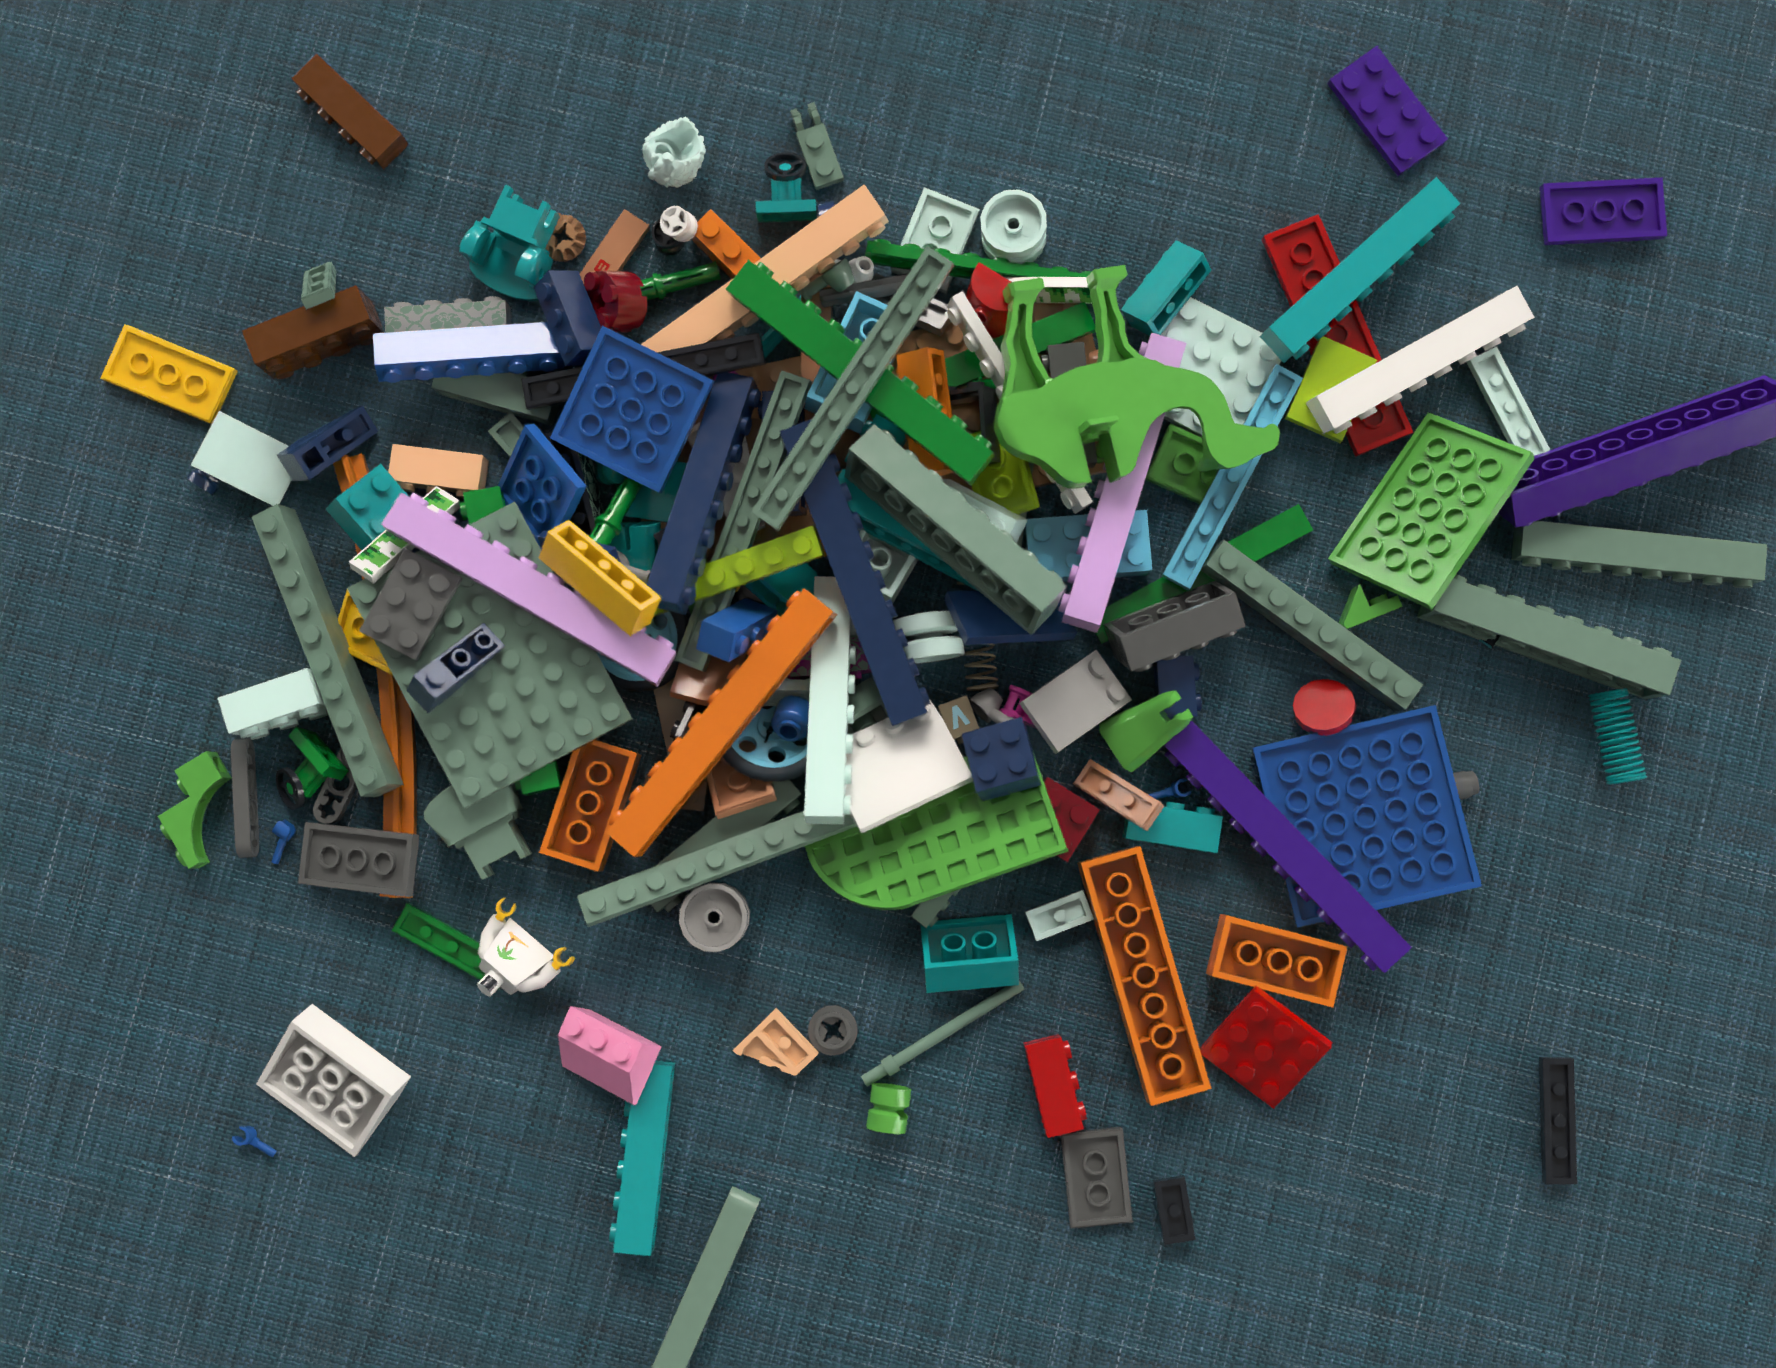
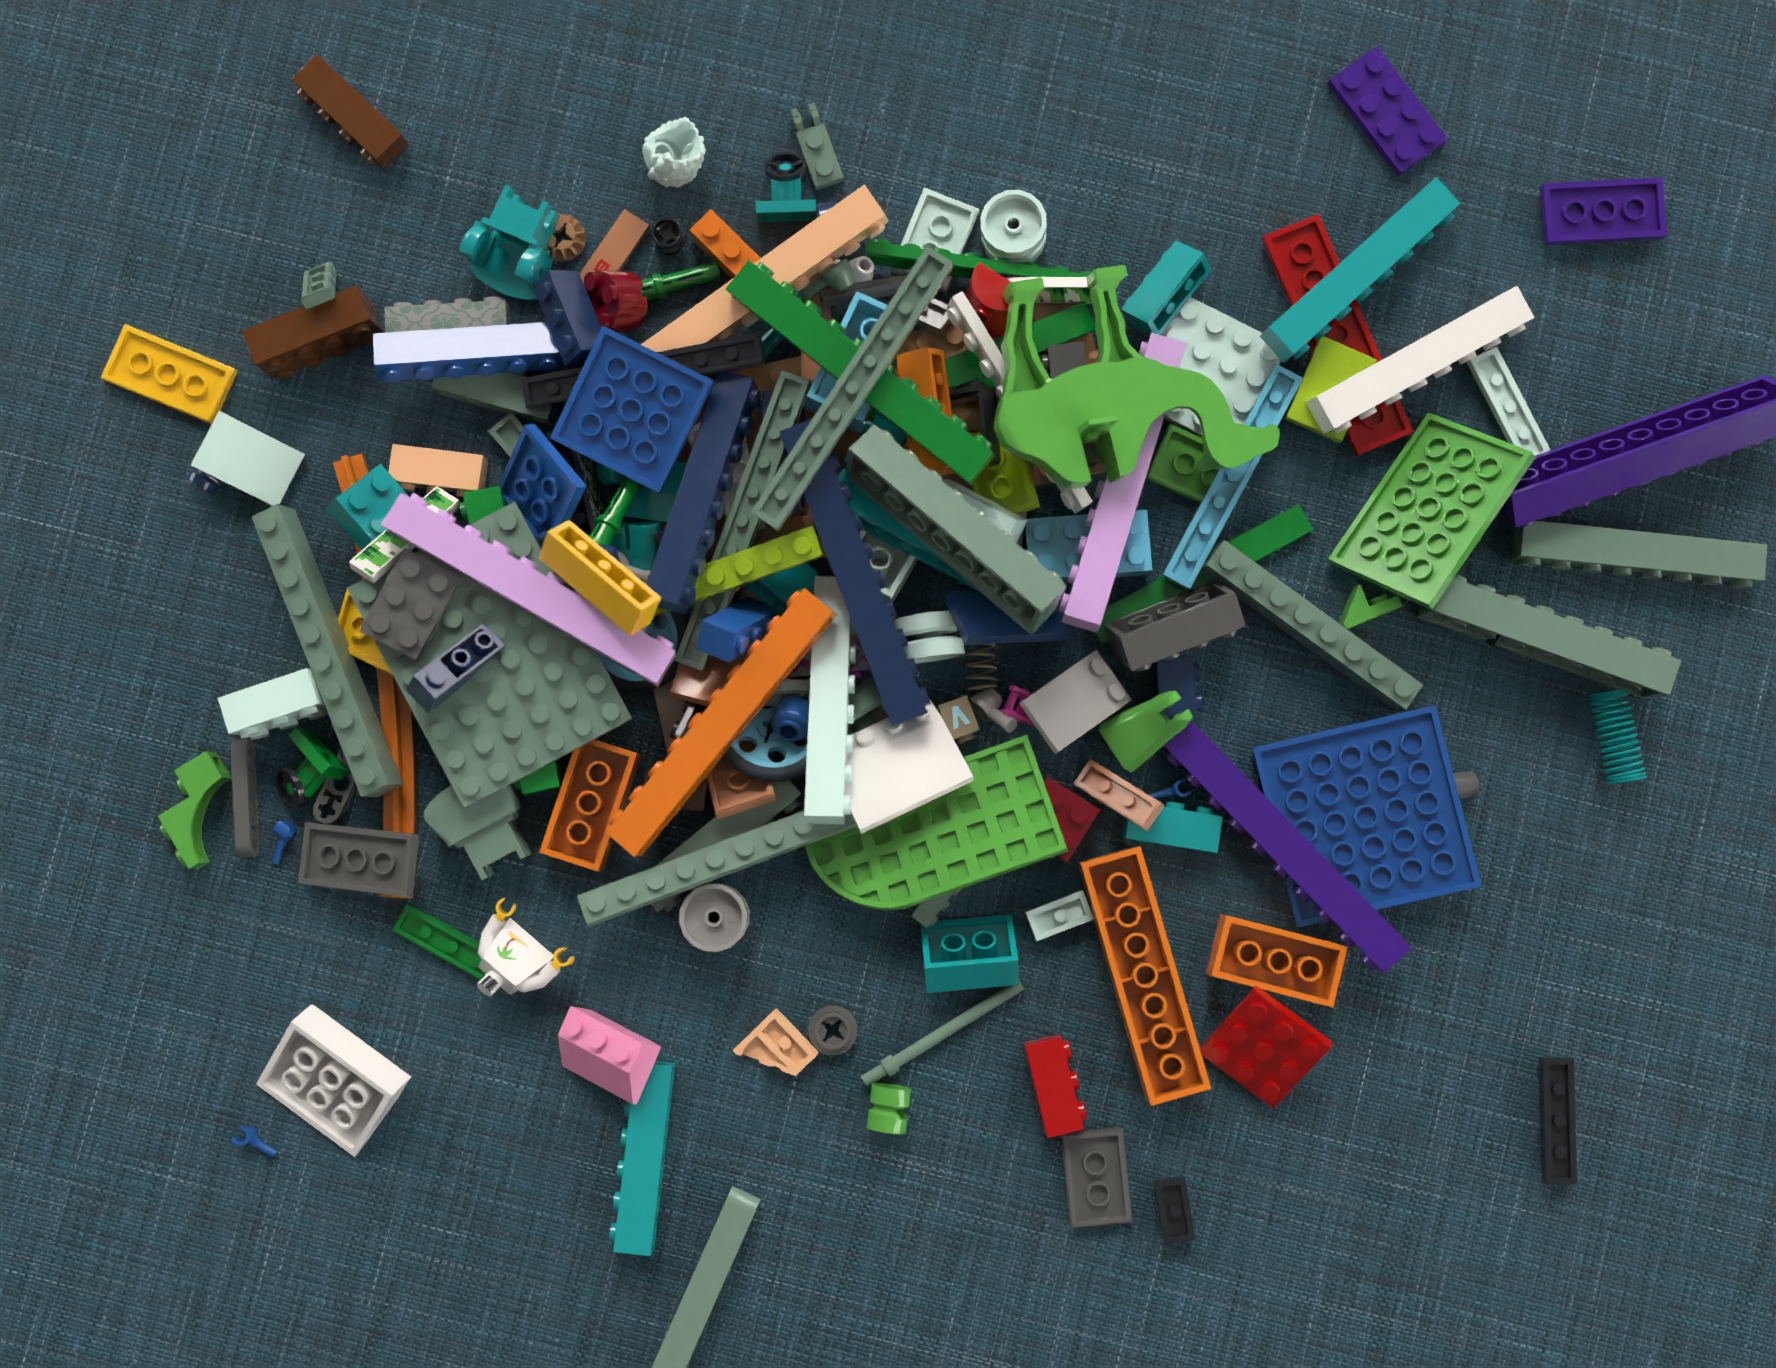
dark blue slope [277,406,378,481] -> none
white wheel [660,206,698,242] -> none
dark blue brick [962,717,1042,801] -> none
tile [1293,679,1356,736] -> none

